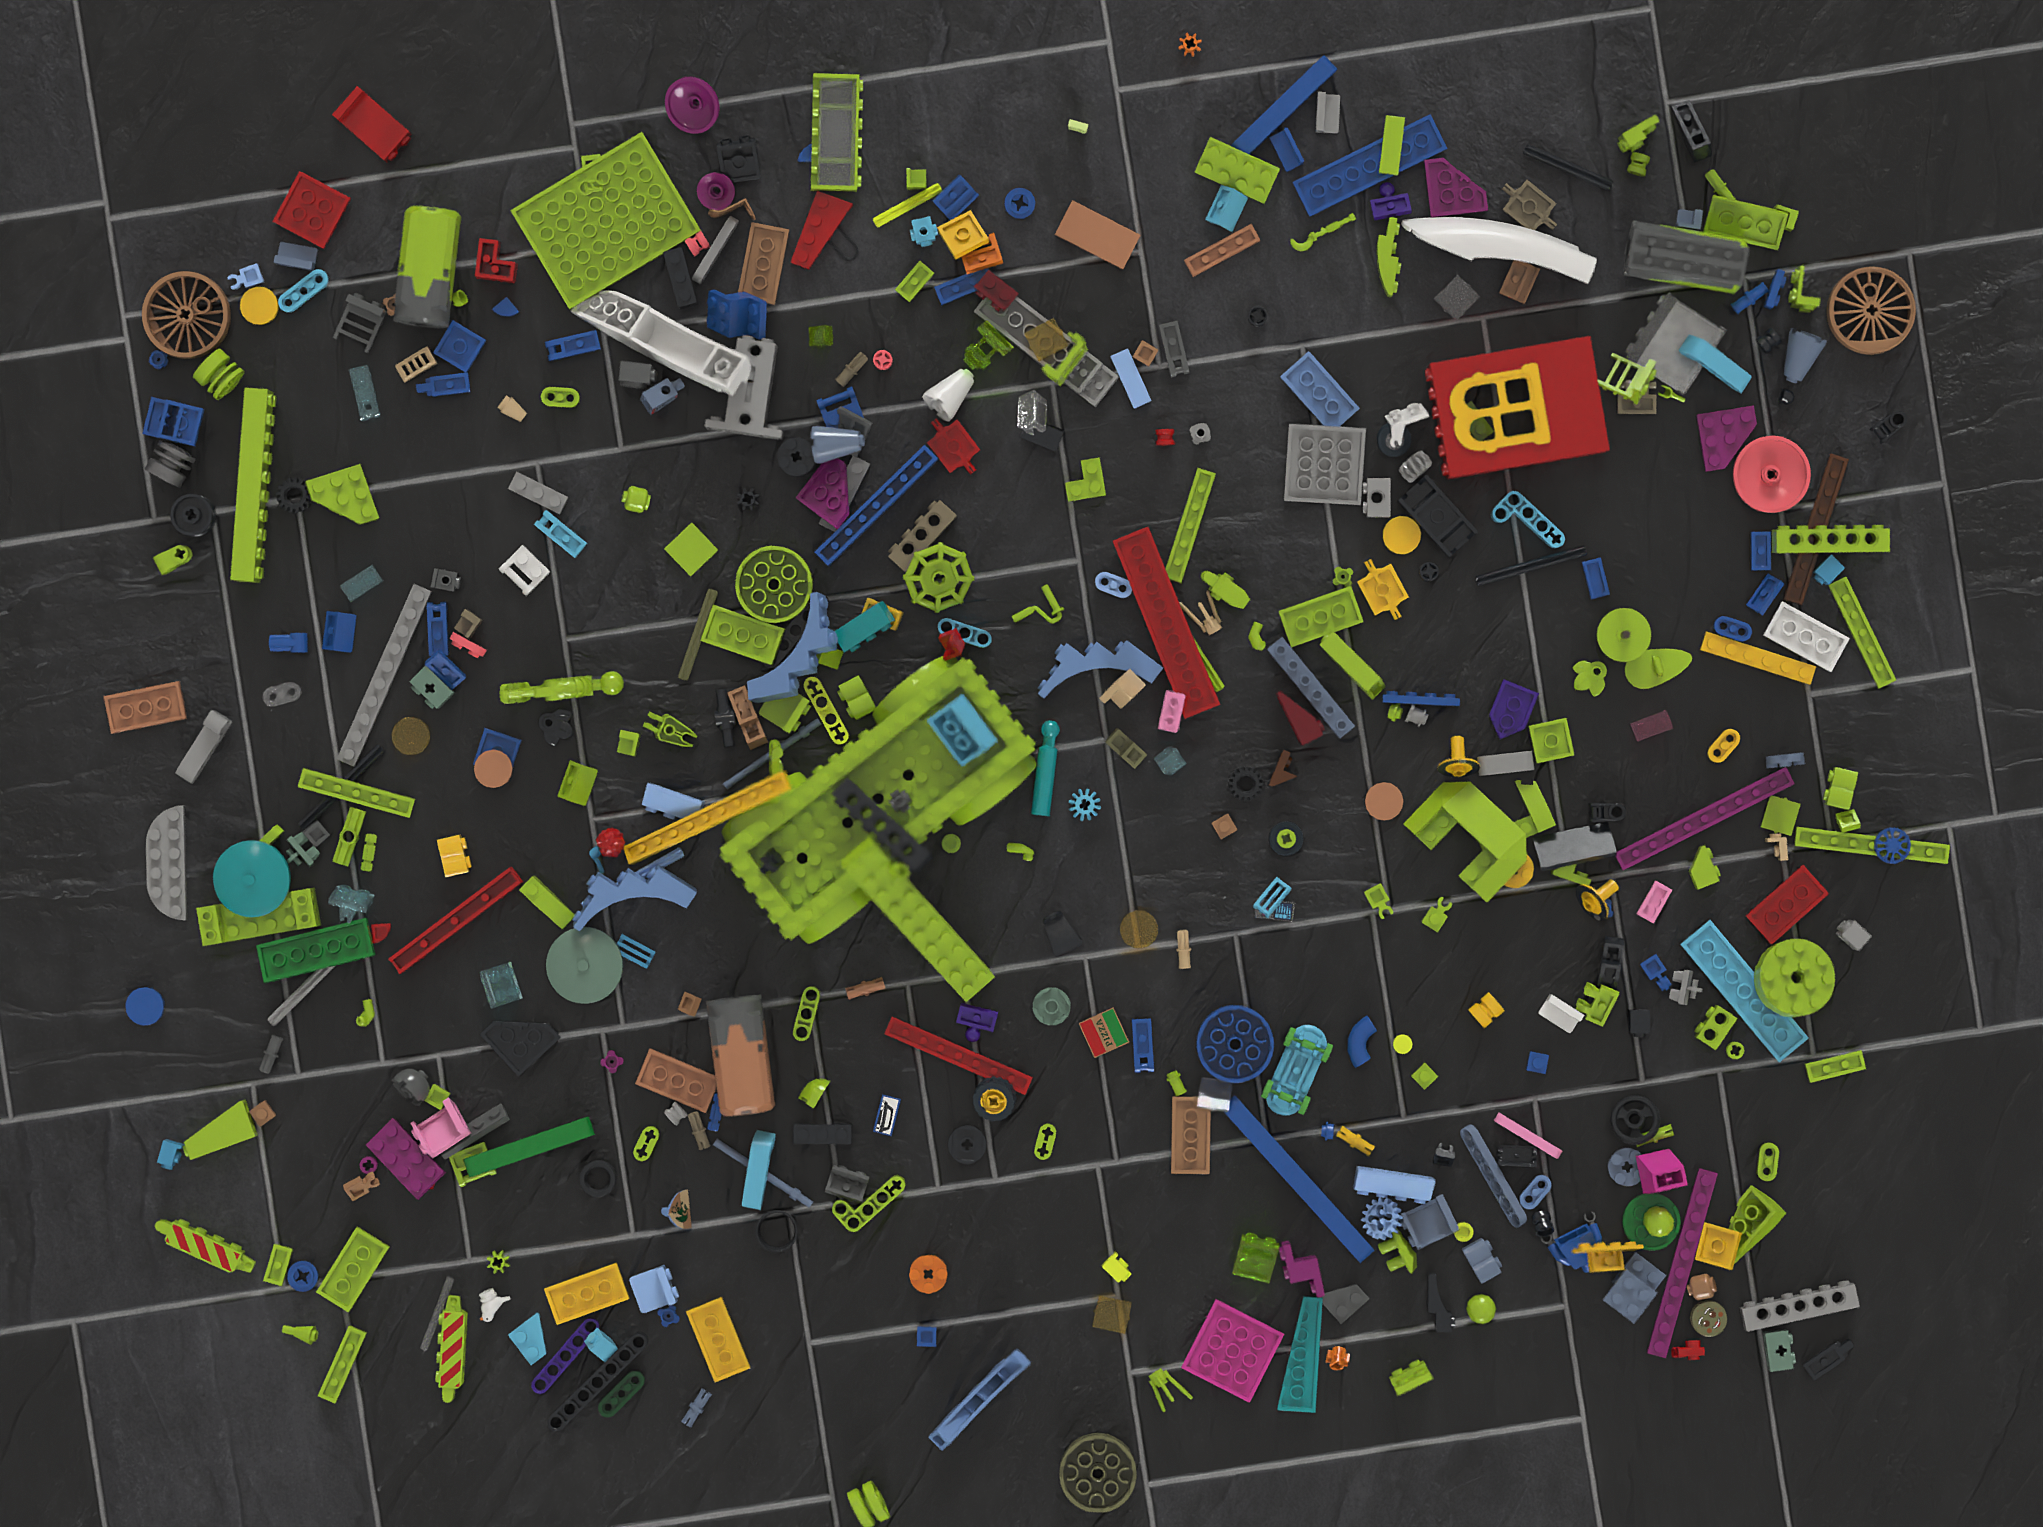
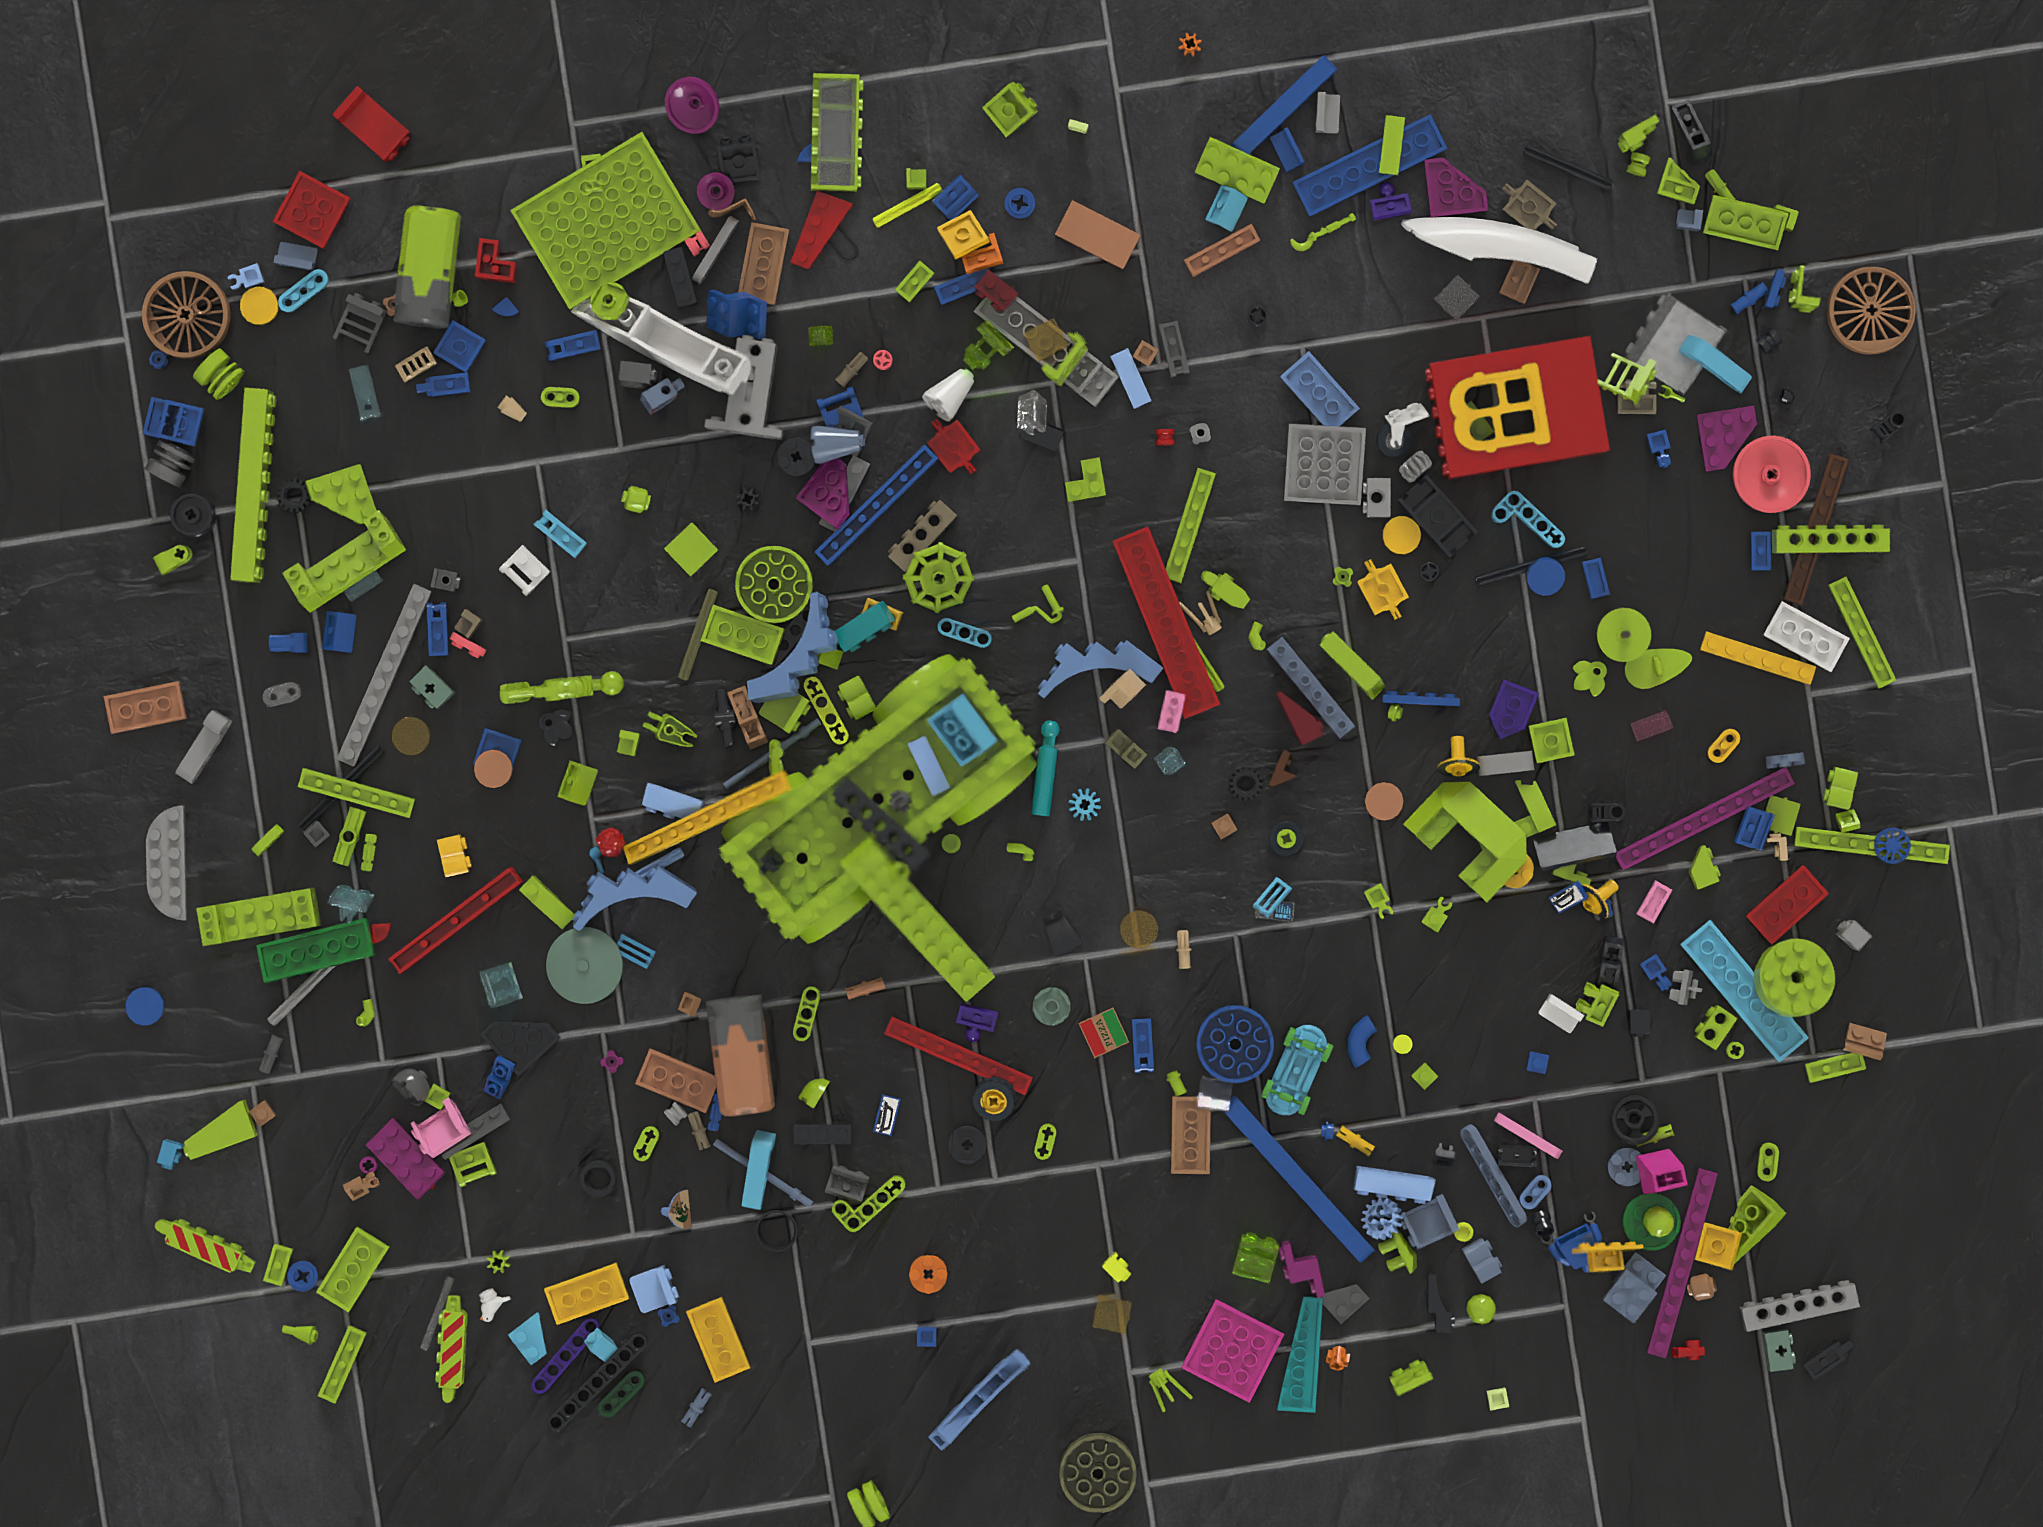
teal dish [213,840,291,917] -> none
sand green hips [286,832,320,867] -> none
blue plate [425,650,466,690] -> none
green beam [463,1116,595,1178] -> none
light grey plate [508,472,569,514] -> none
medium azure brick [910,216,938,247] -> none
red panel [938,628,965,661] -> none
light blue plate [1095,572,1132,598] -> none
lime plate [1278,586,1364,647] -> none
lime slope [1377,217,1401,297] -> none
light grey brick [1405,704,1428,727] -> none
yellow wheel [1468,992,1505,1028] -> none
dark grey piece [1623,220,1749,294] -> none
olive head [1690,1300,1727,1337] -> none
blue plate [1713,616,1752,641] -> none
blue plate [1746,574,1784,615] -> none
sand blue cone [1783,328,1827,383] -> none
dark azure brick [1813,555,1845,585] -> none
none -> lime plate [282,510,406,613]
none -> blue slope [484,1055,515,1100]
none -> lime plate [590,282,630,321]
none -> light blue tile [908,736,950,796]
none -> lime plate [982,82,1038,137]
none -> yellowish green tile [1486,1387,1509,1411]
none -> blue tile [1526,557,1565,596]
none -> tile [1549,881,1589,914]
none -> blue plate [1646,430,1671,468]
none -> lime wing [1657,158,1700,205]
none -> blue plate [1734,805,1775,851]
none -> medium nougat plate [1844,1023,1887,1060]

